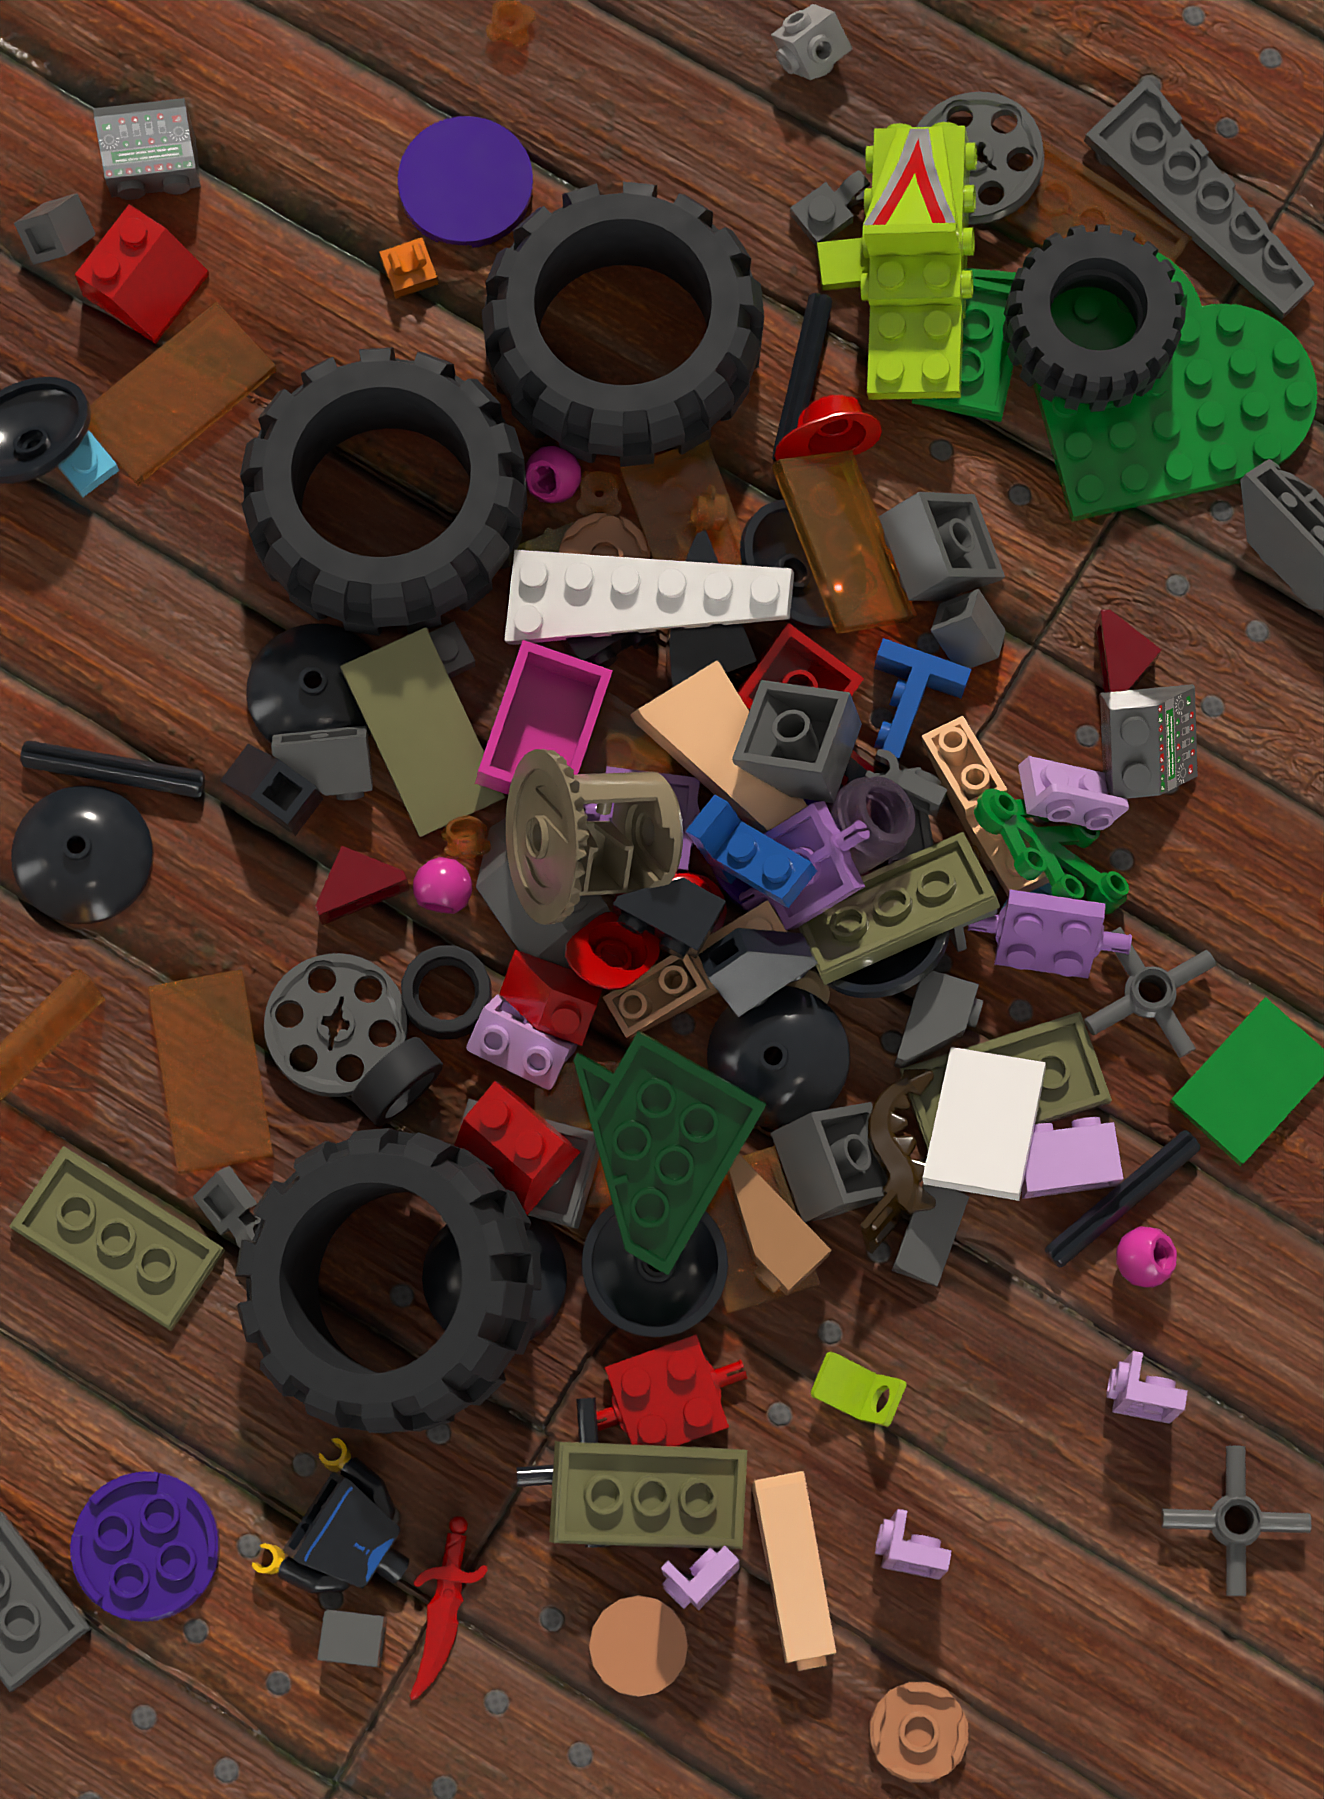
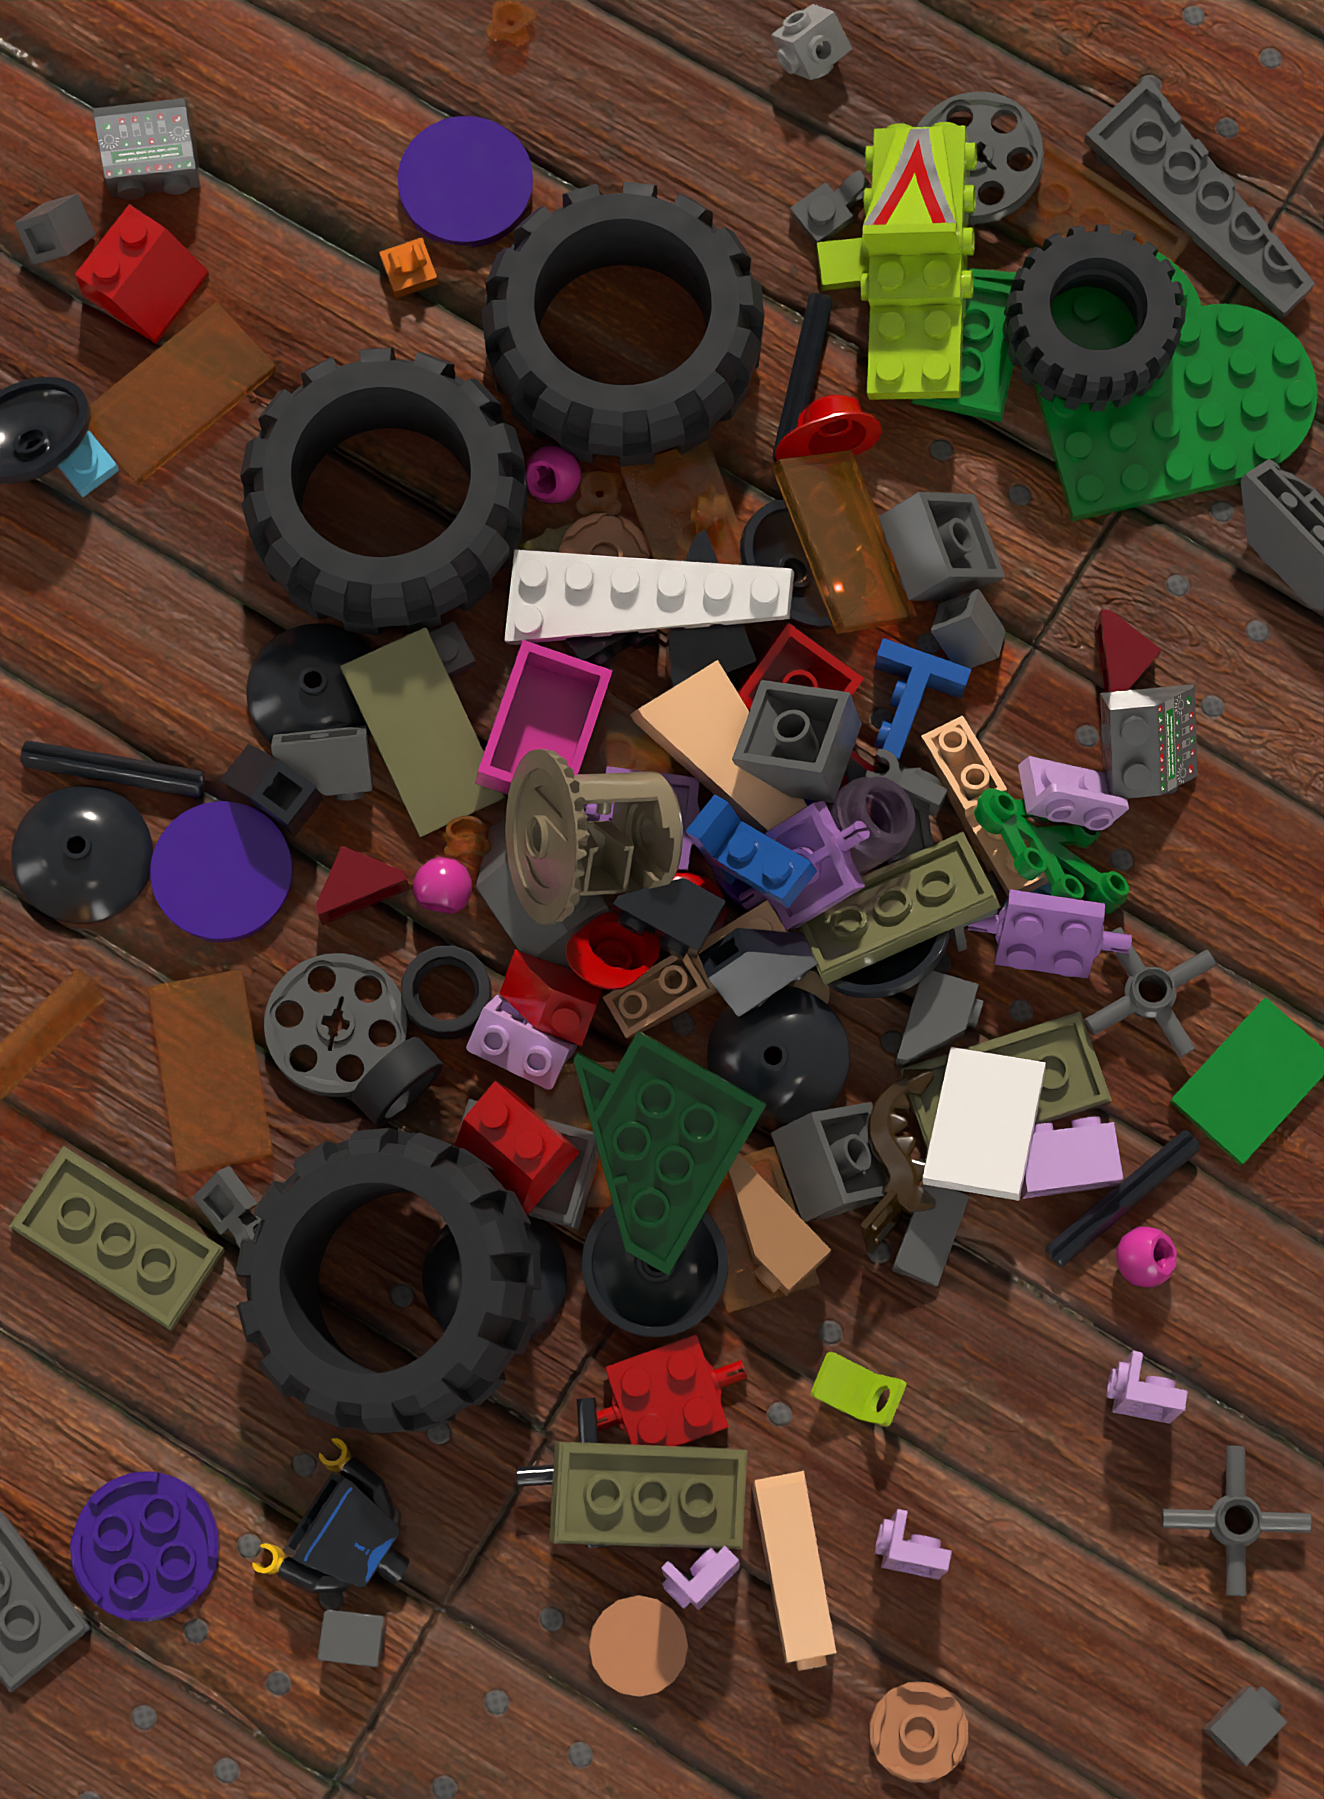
red piece [410,1516,488,1700] -> none
none -> dark purple tile [150,801,293,942]
none -> dark grey brick [1203,1686,1287,1766]

